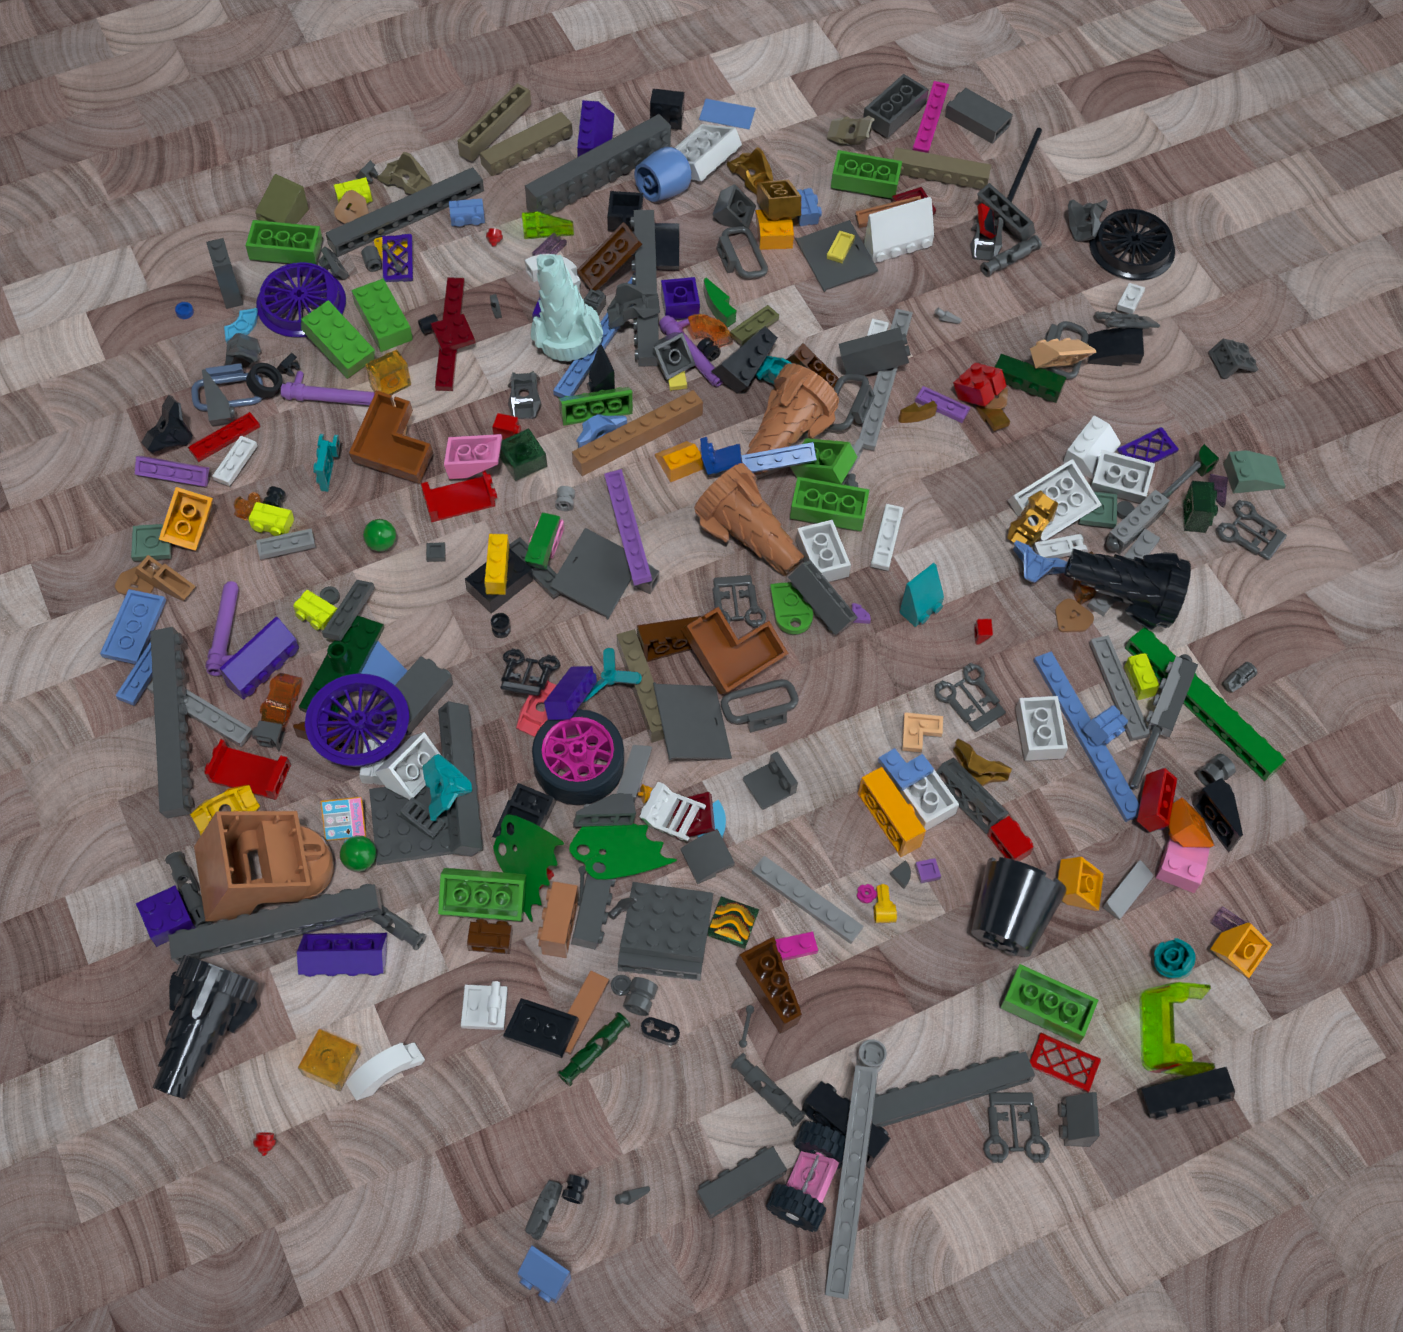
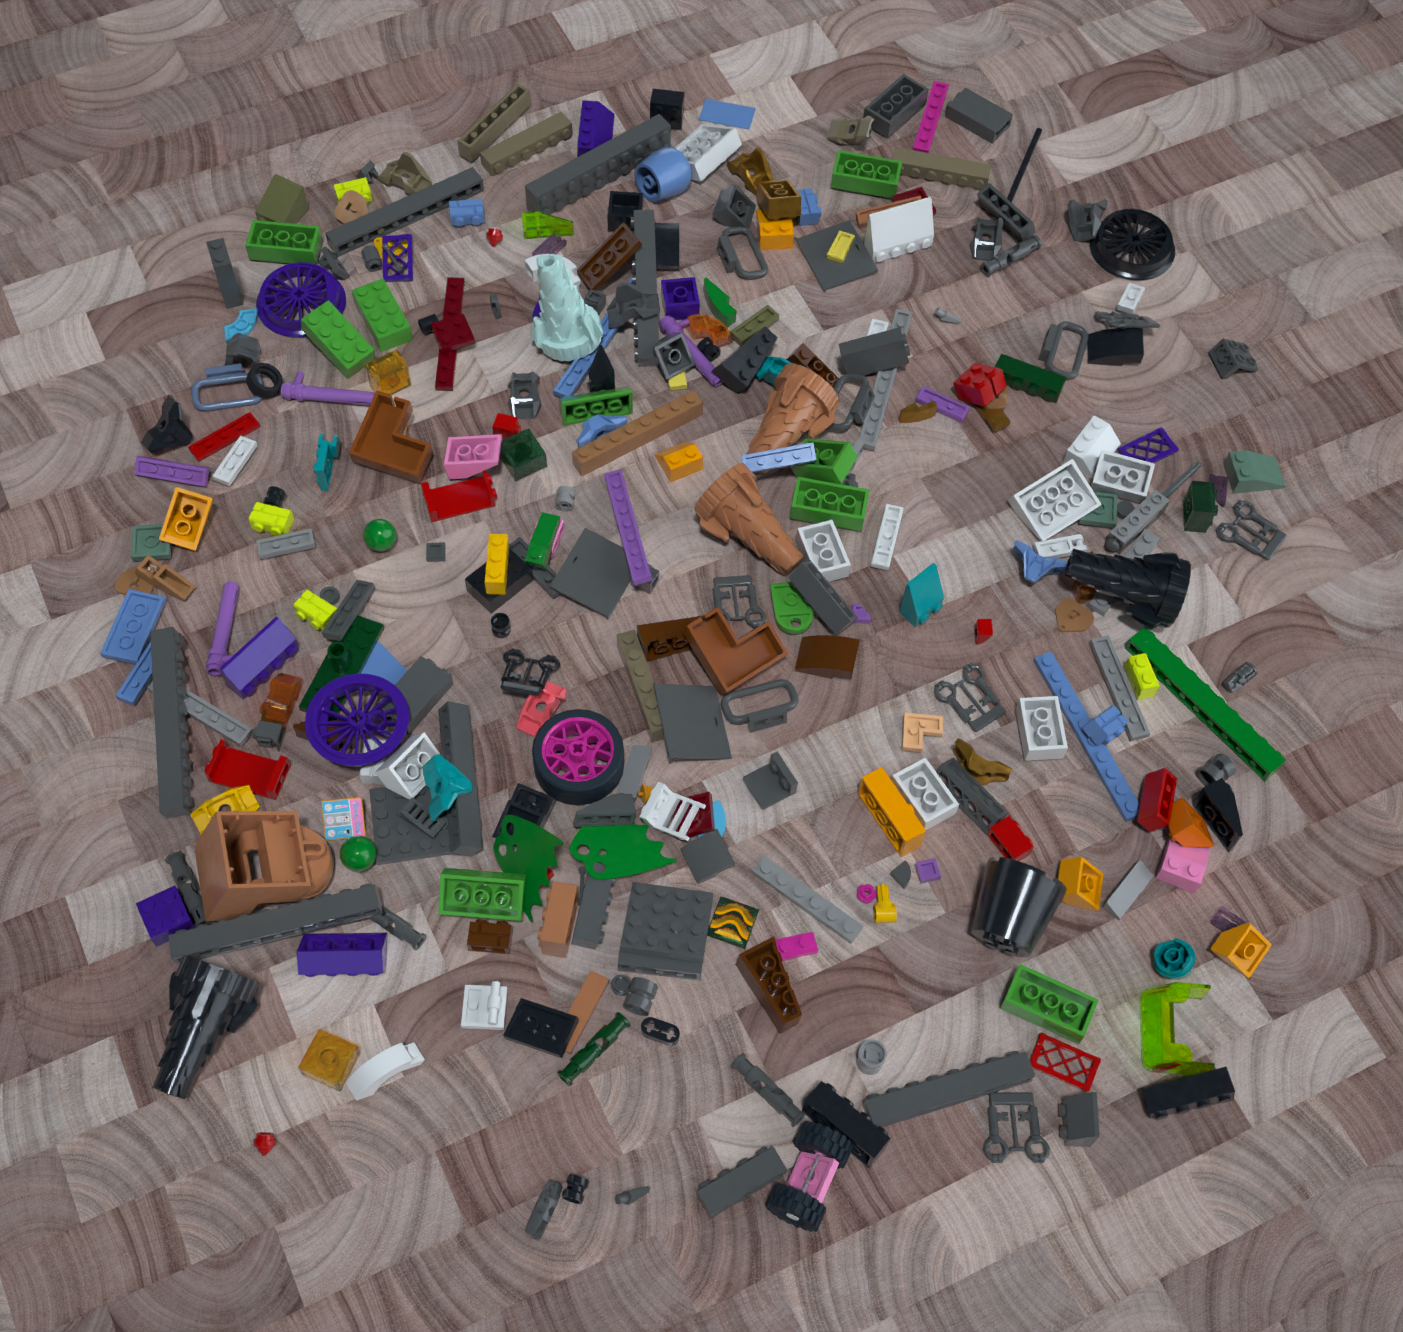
blue tile [175,302,194,319] -> none
dark grey slope [202,369,236,426] -> none
clear orange animal [233,492,261,520] -> none
black tile [277,352,300,376] -> none
medium blue slope [517,1246,571,1303] -> none
dark purple brick [544,666,597,720] -> none
teal piece [582,648,642,703] -> none
flat silver bar [608,898,637,919] -> none
blue bracket [700,437,742,475] -> none
dark grey hinge [739,1005,754,1048] -> none
light grey plate [825,1065,879,1299] -> none
medium blue plate [878,748,934,791] -> none
red tile [977,203,996,239] -> none
pearl gold piece [1007,490,1058,547] -> none
light nougat slope [1030,338,1096,368] -> none
piece [1130,654,1198,789] -> none
dark green brick [1194,444,1219,477] -> none
none -> reddish brown slope [795,635,860,679]

